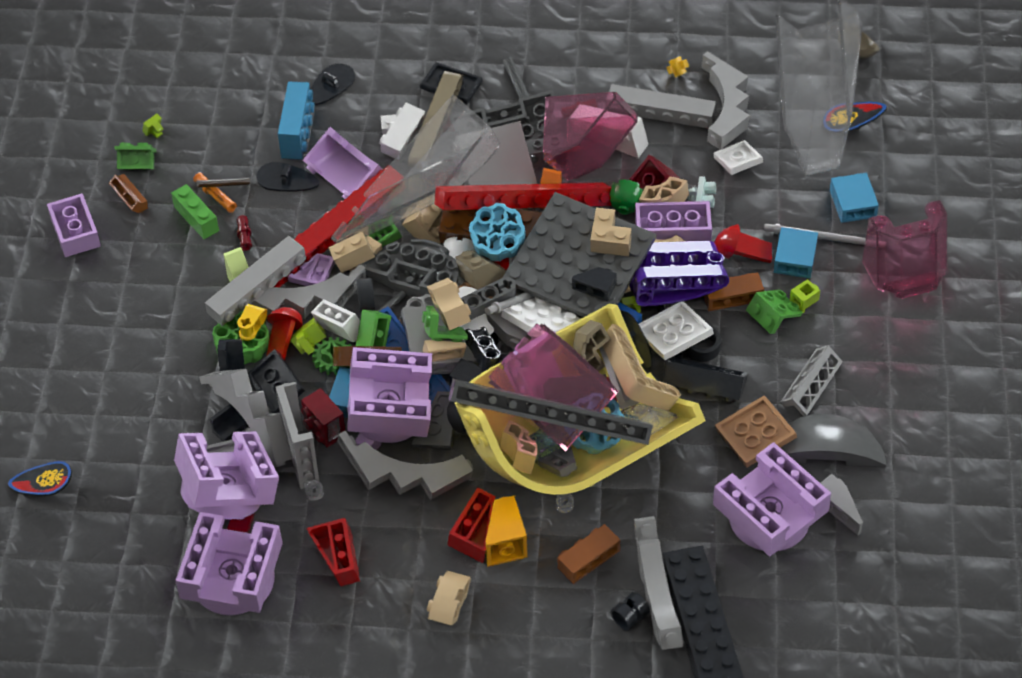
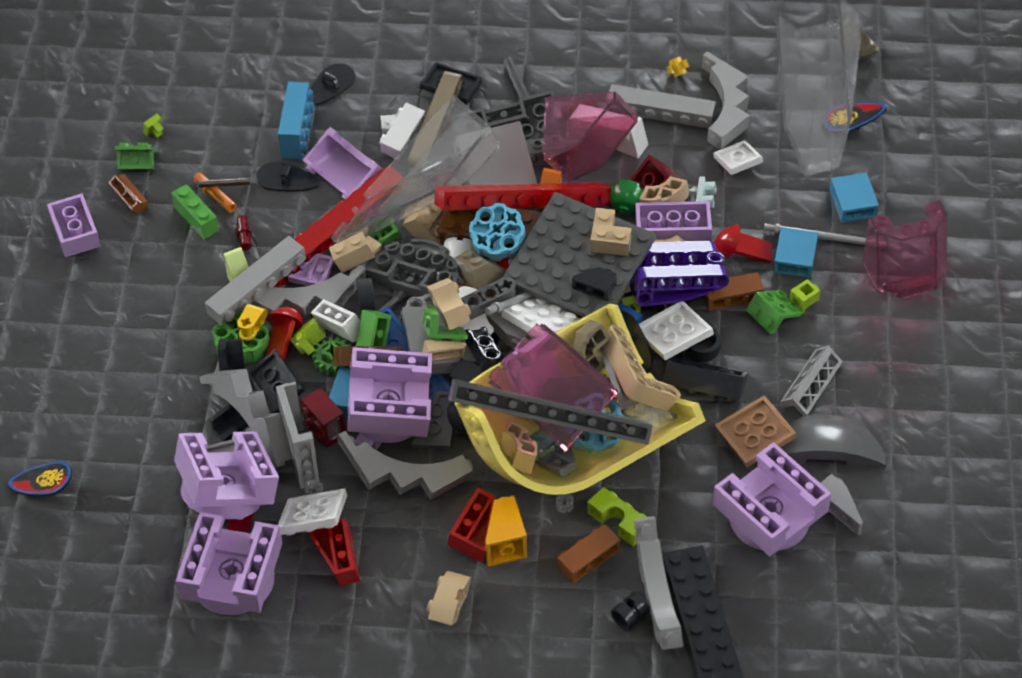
none -> white plate [278,488,347,535]
none -> lime arch [587,487,647,547]

